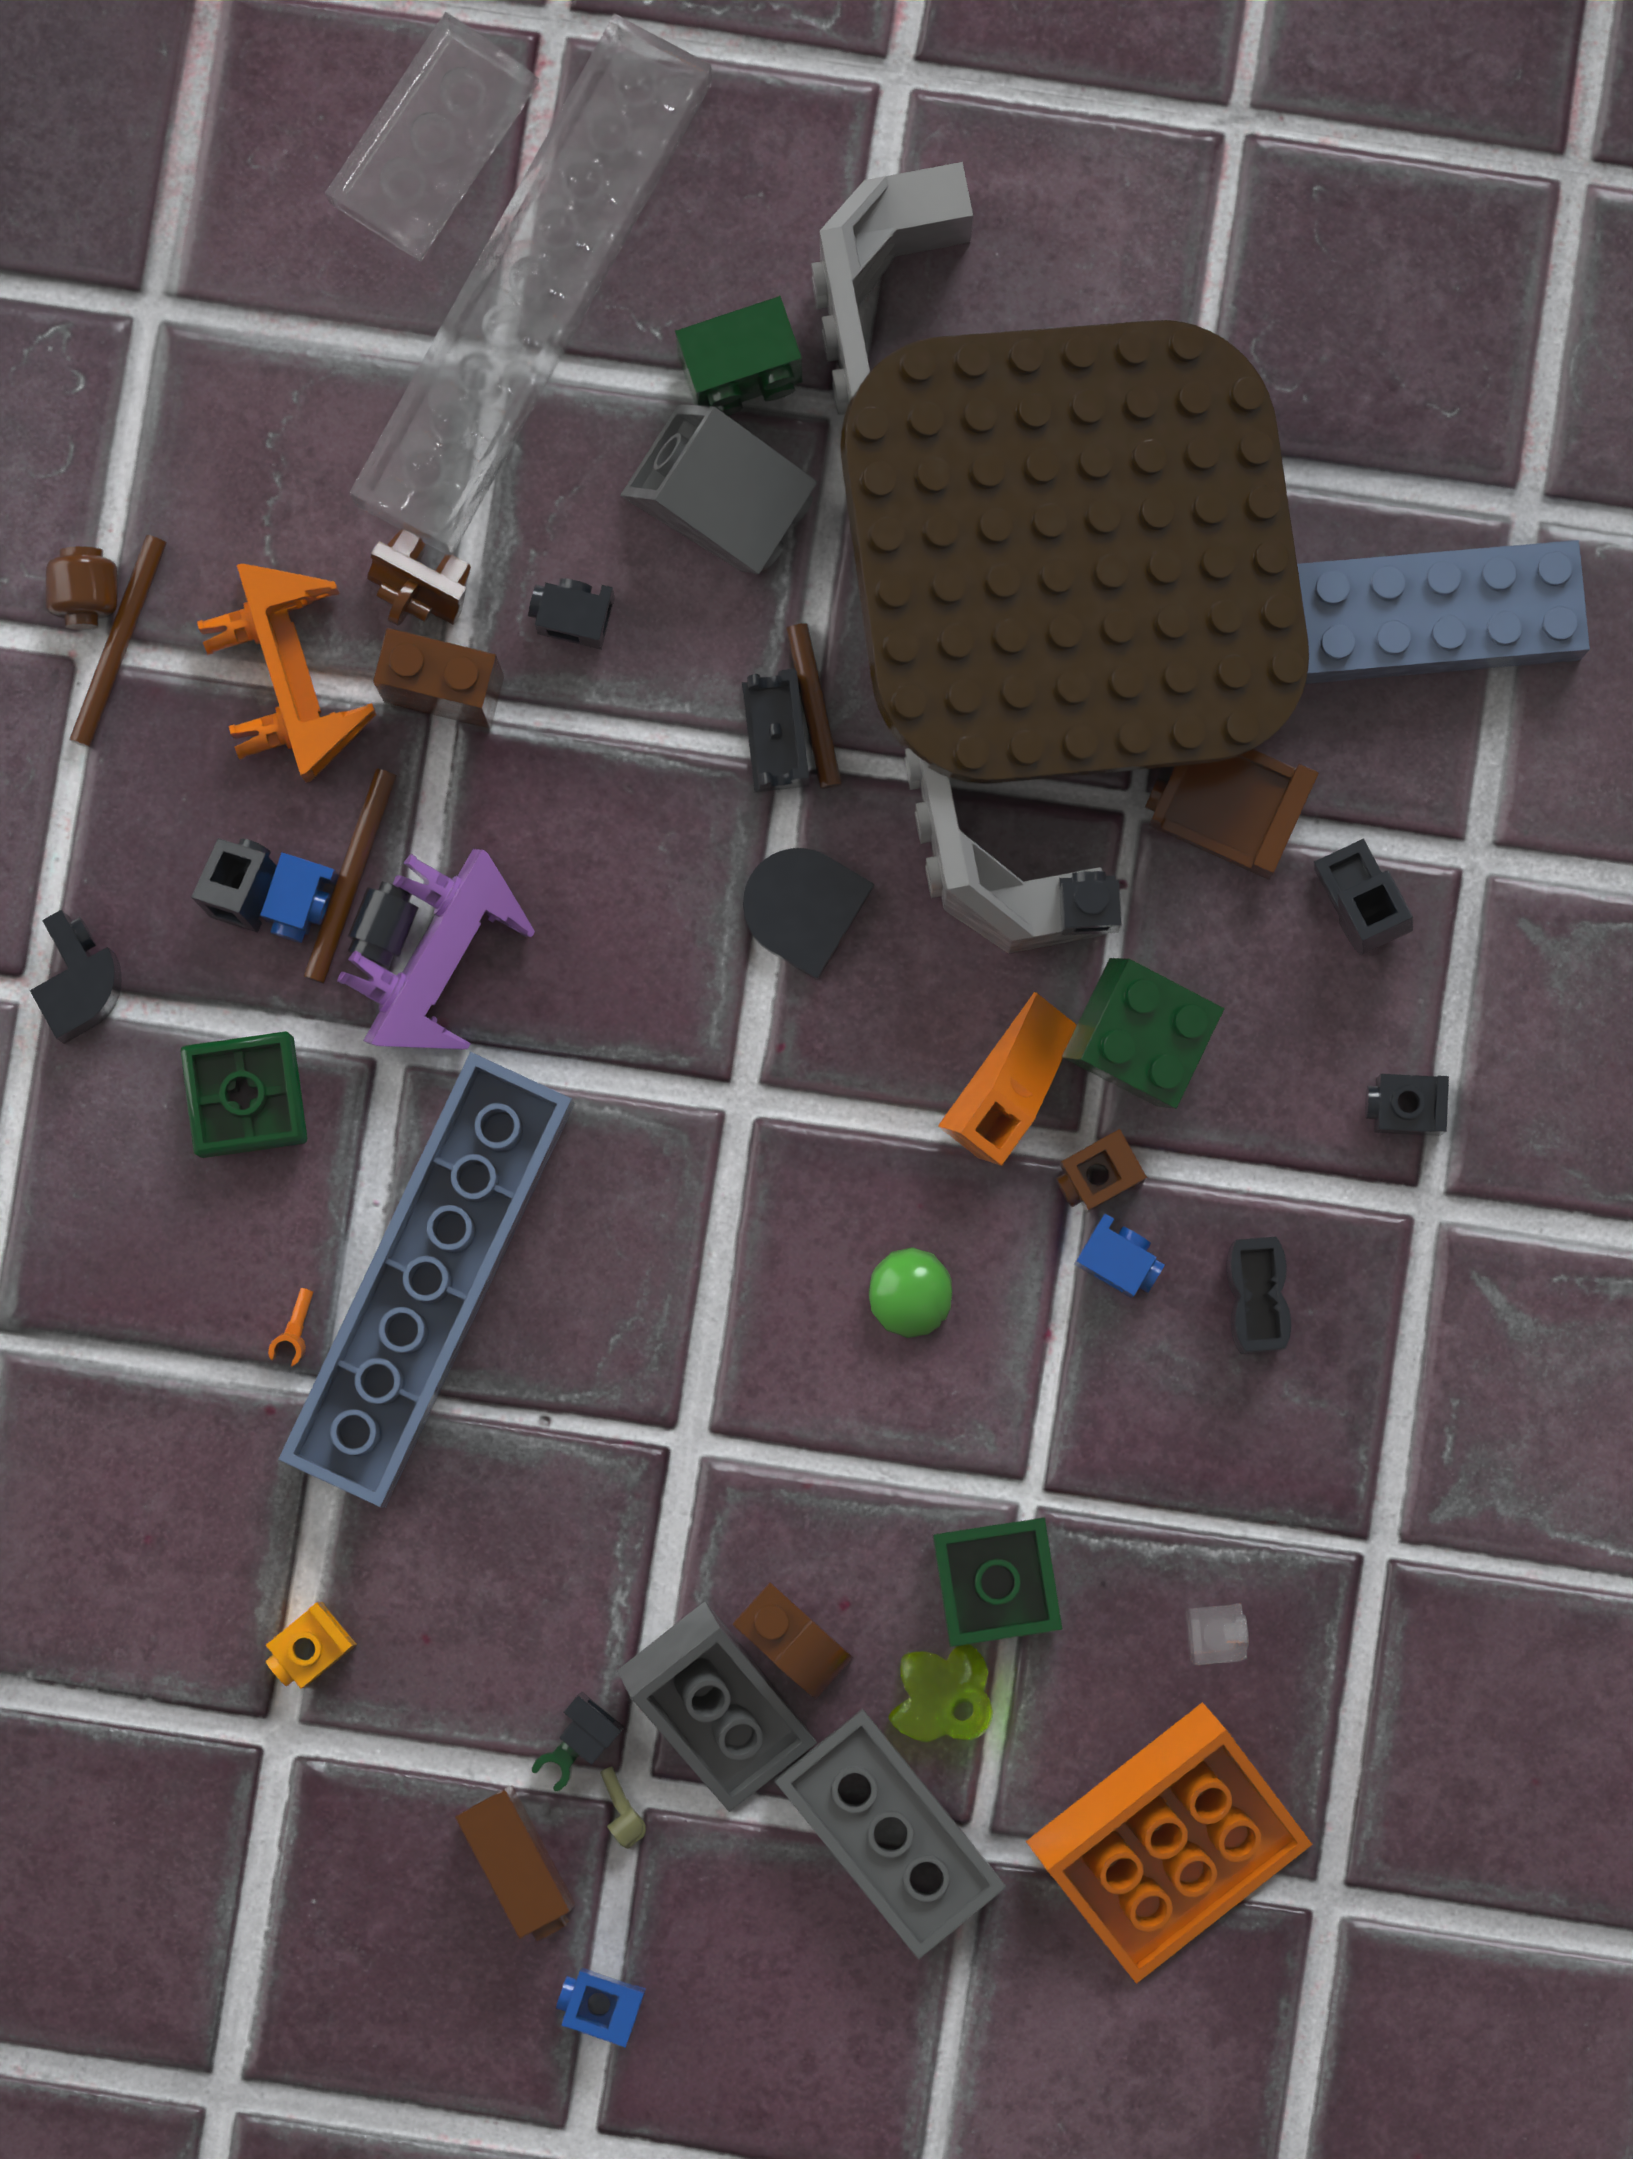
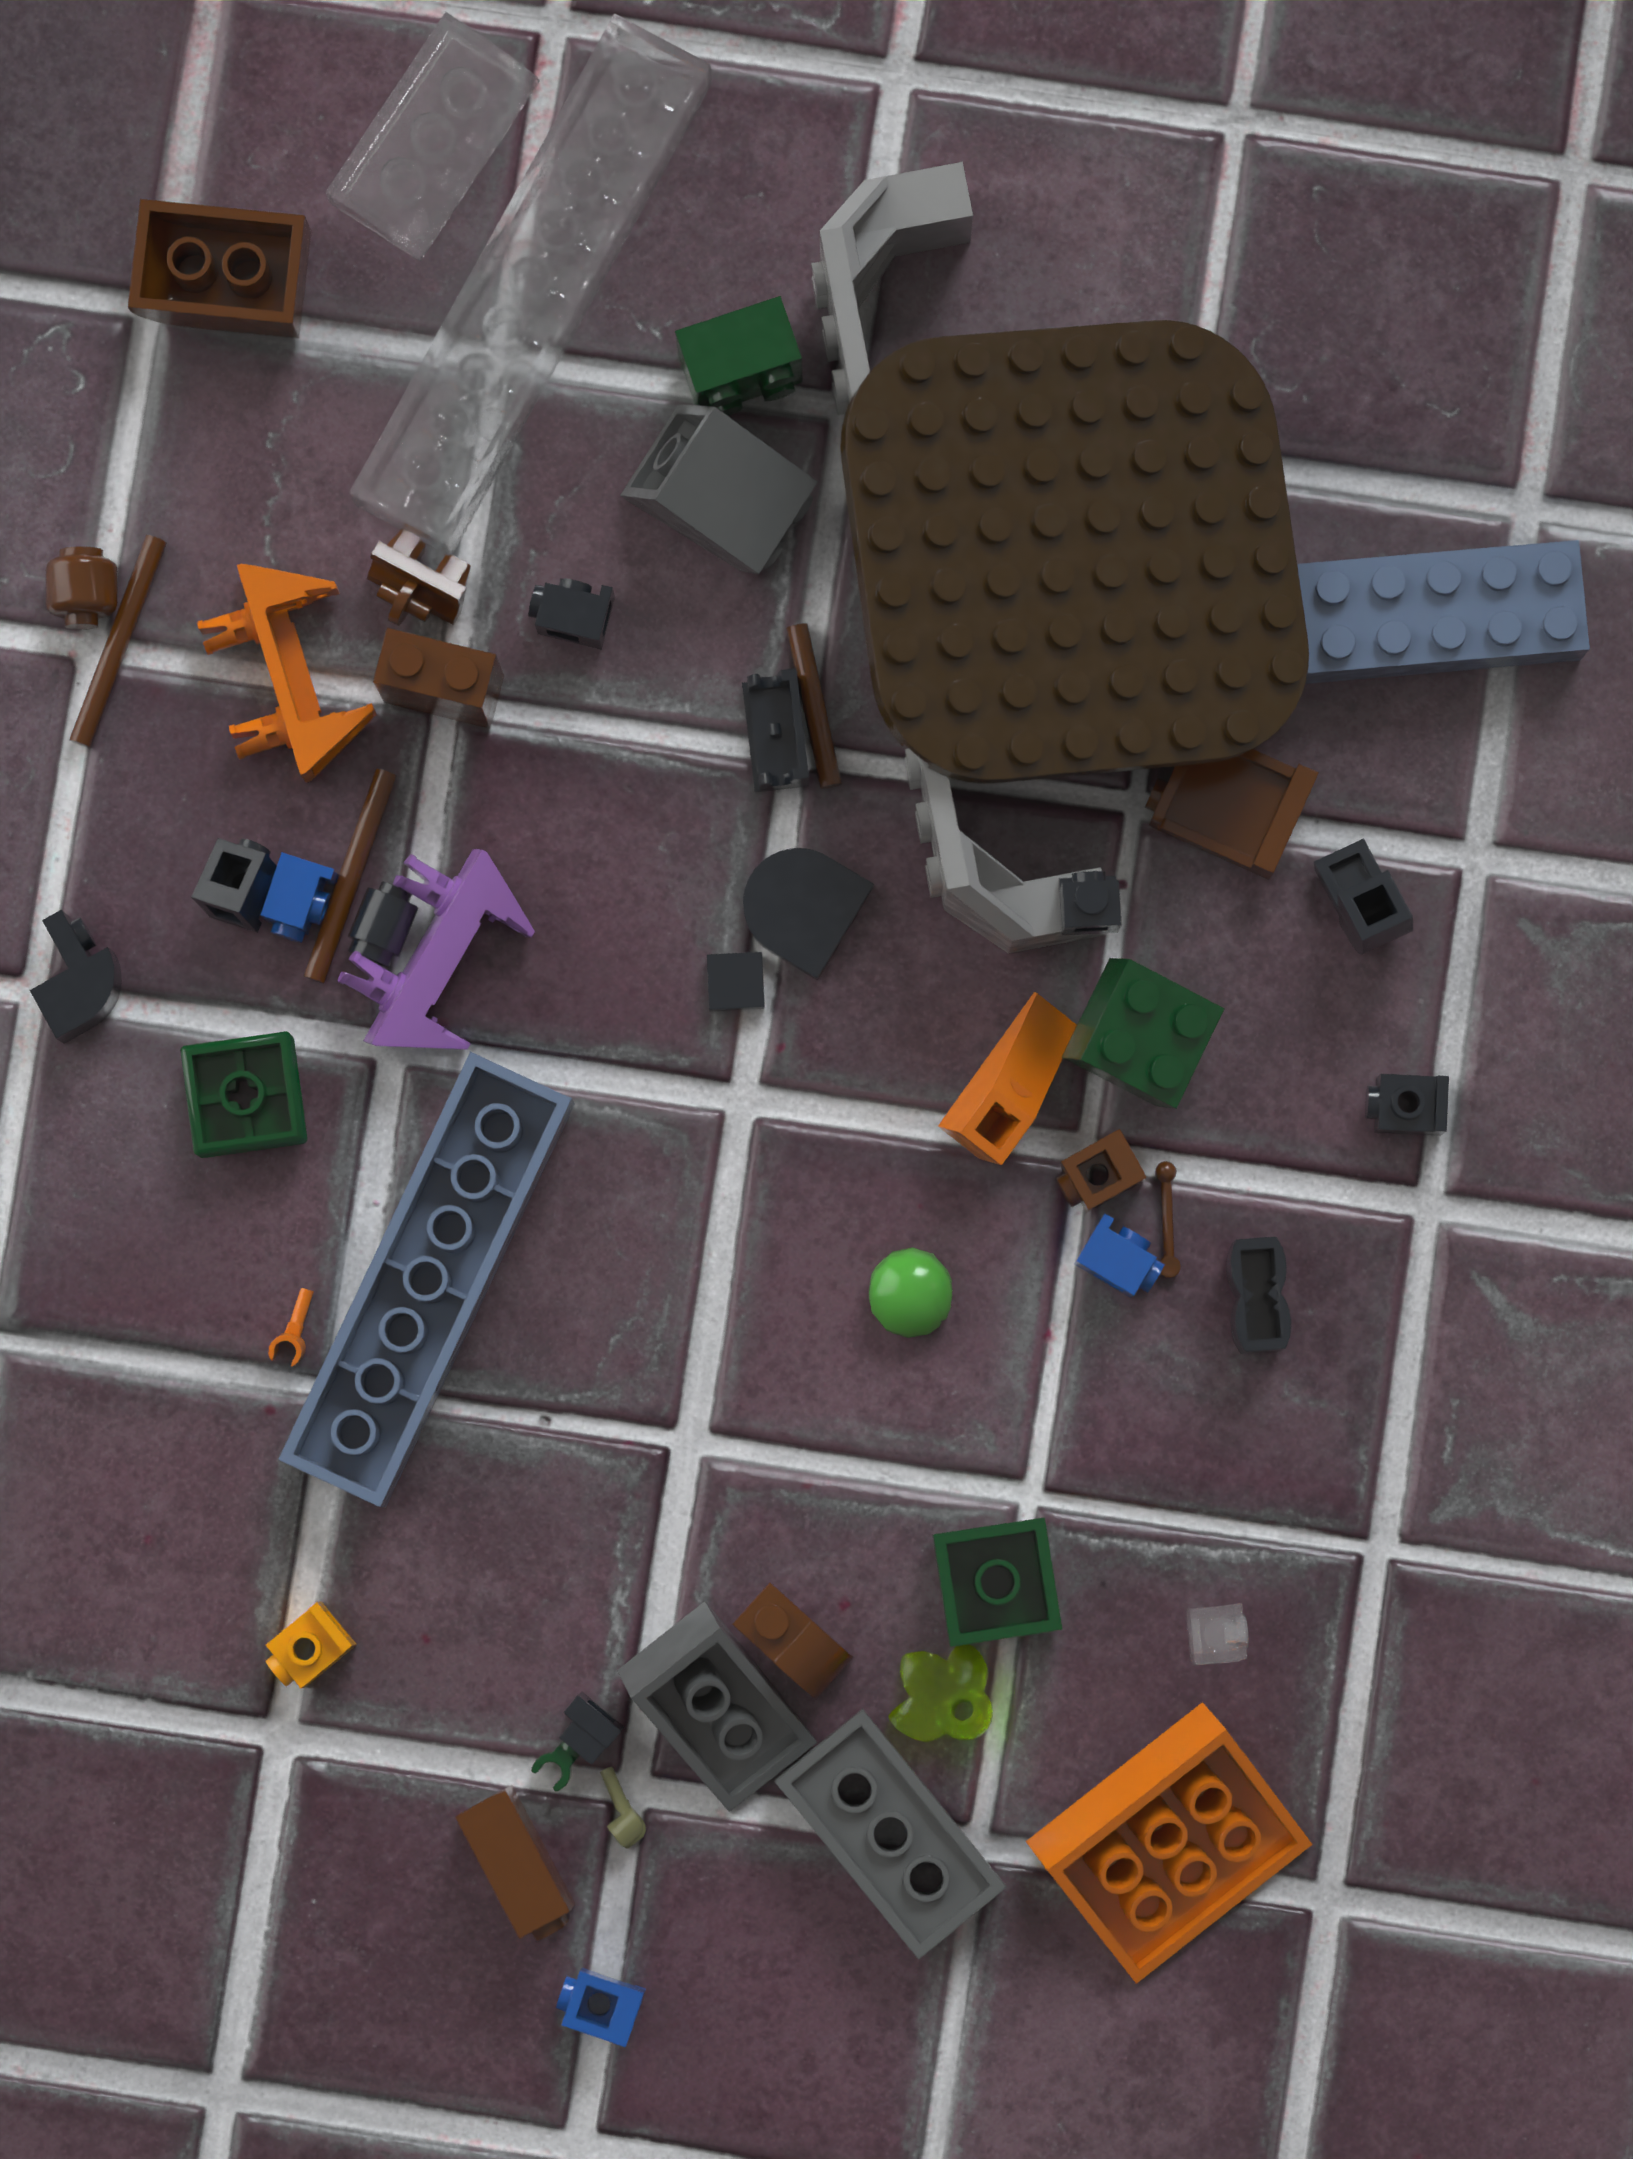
none -> reddish brown brick [128,199,311,338]
none -> black tile [707,952,765,1012]
none -> reddish brown hinge [1155,1161,1181,1278]

